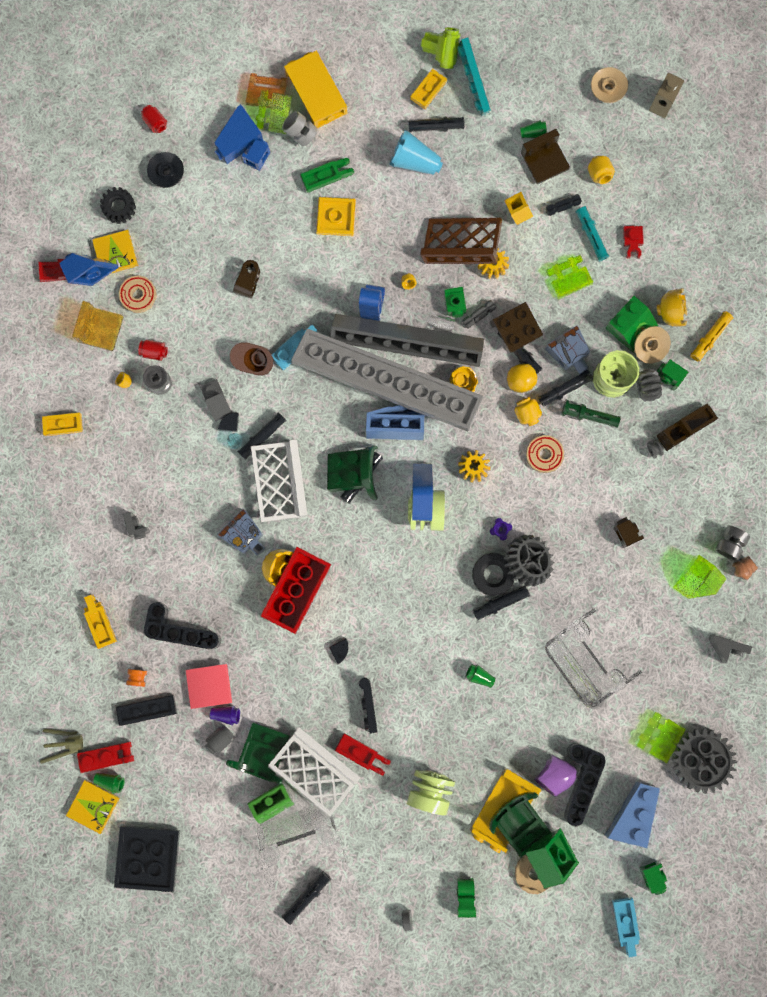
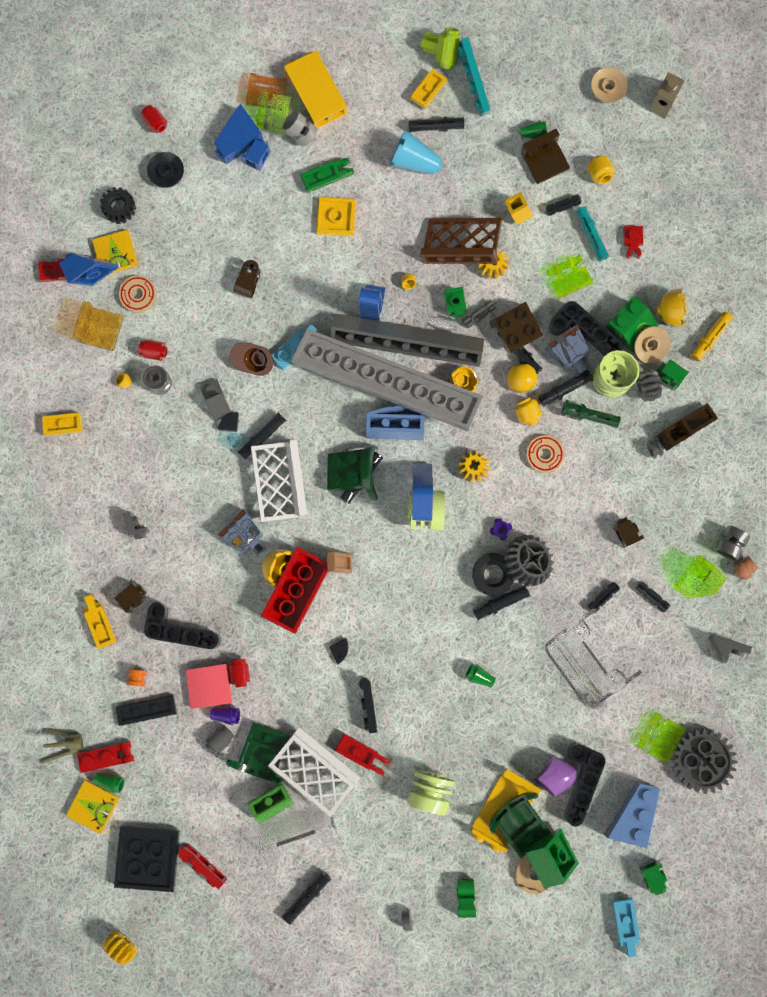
none -> yellow gear [102,931,137,965]
none -> dark brown brick [114,583,147,614]
none -> red hinge [178,844,227,890]
none -> red brick [229,659,250,688]
none -> medium nougat tile [327,552,352,574]
none -> black beam [549,301,623,356]
none -> black axle [587,582,620,614]
none -> black axle [635,581,670,612]

